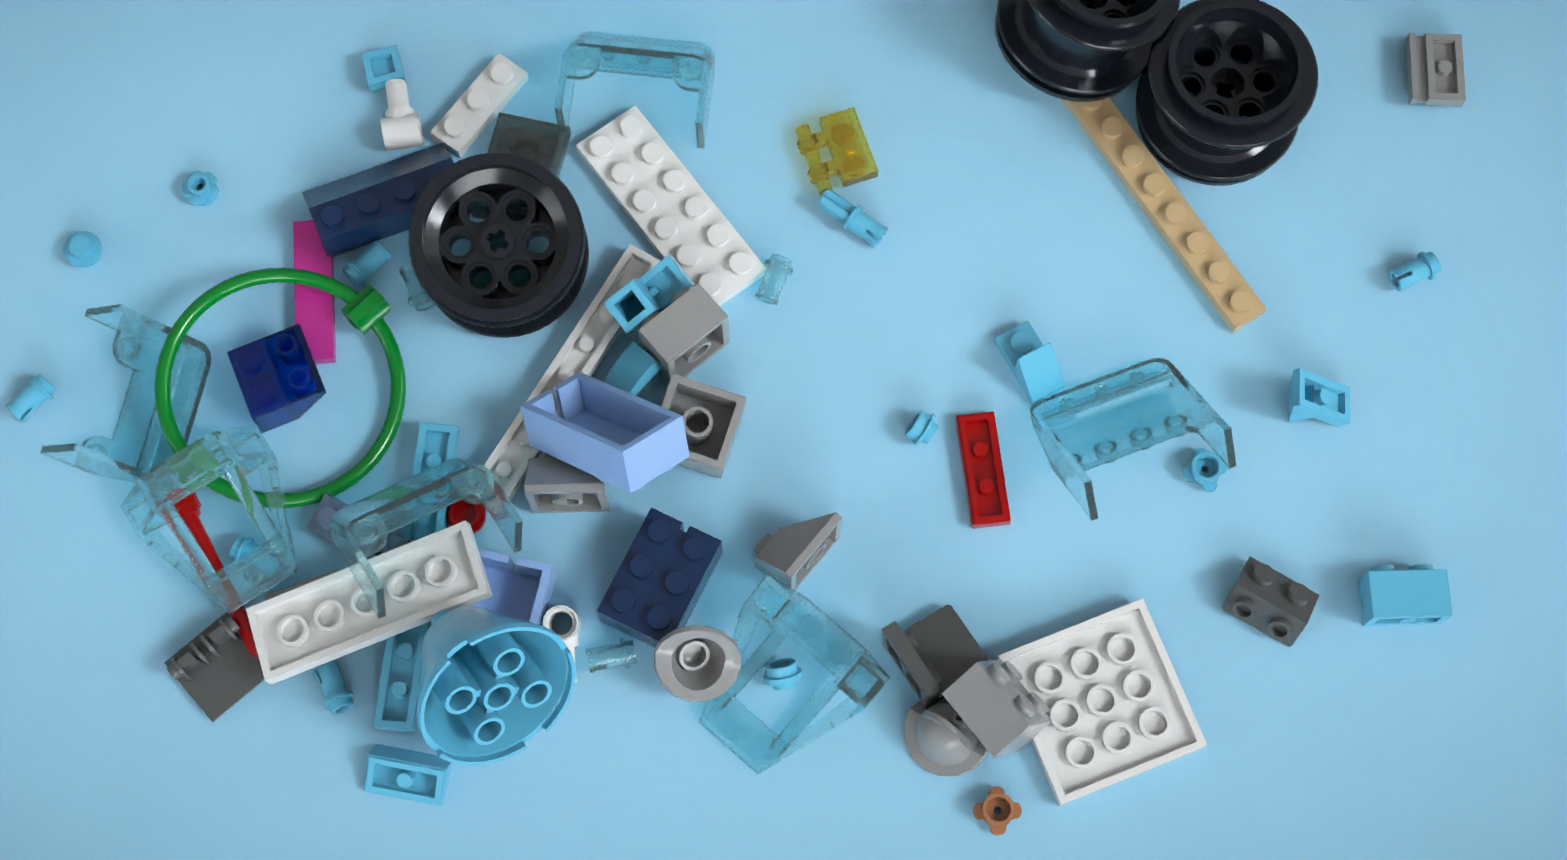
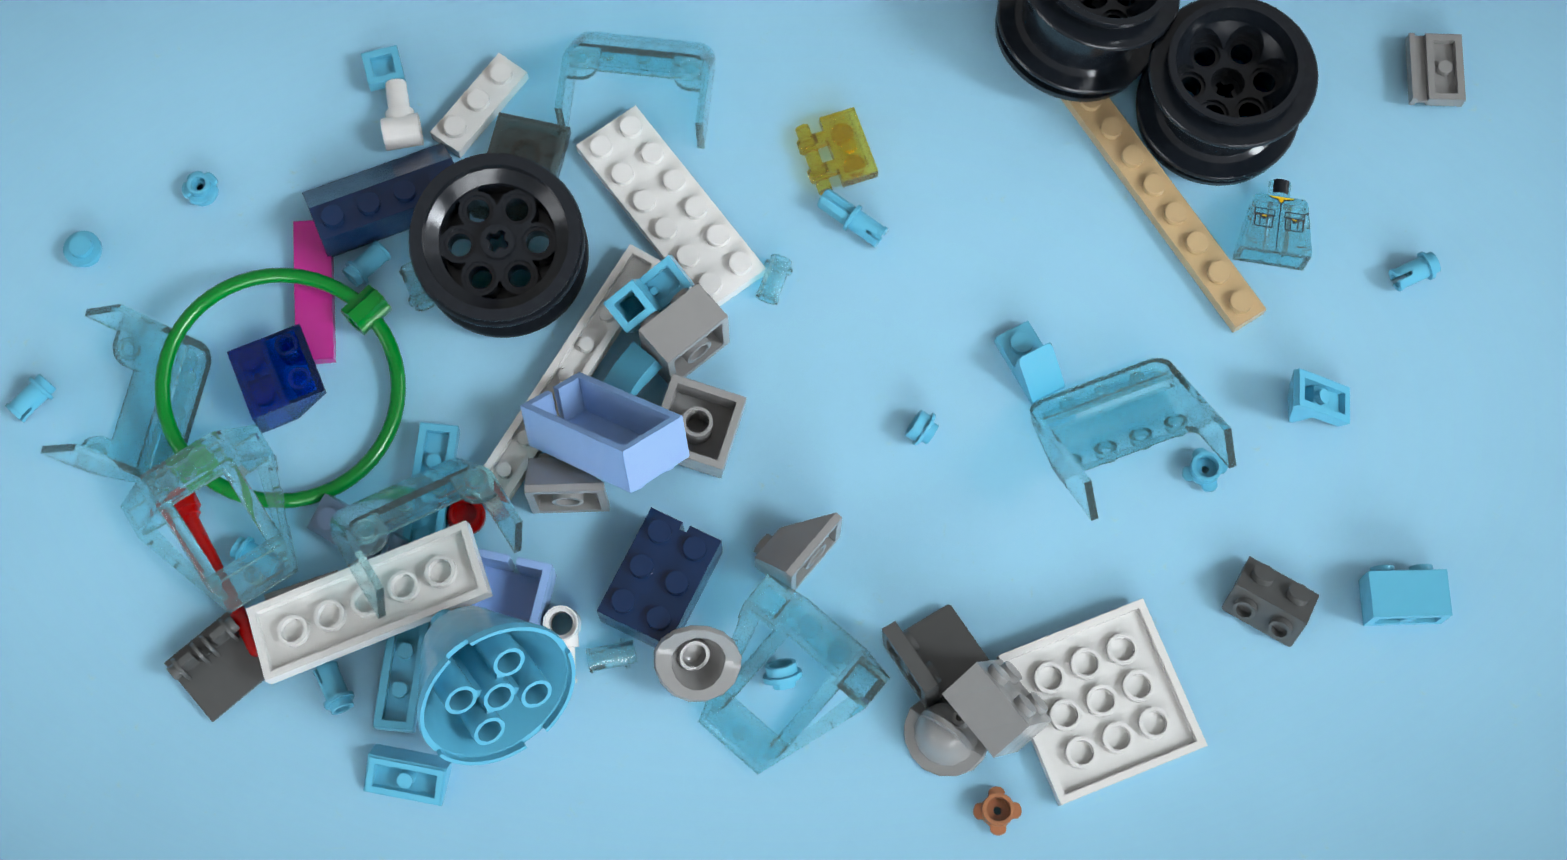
red tile [955,411,1011,529] -> none
none -> clear light blue torso [1233,179,1312,271]

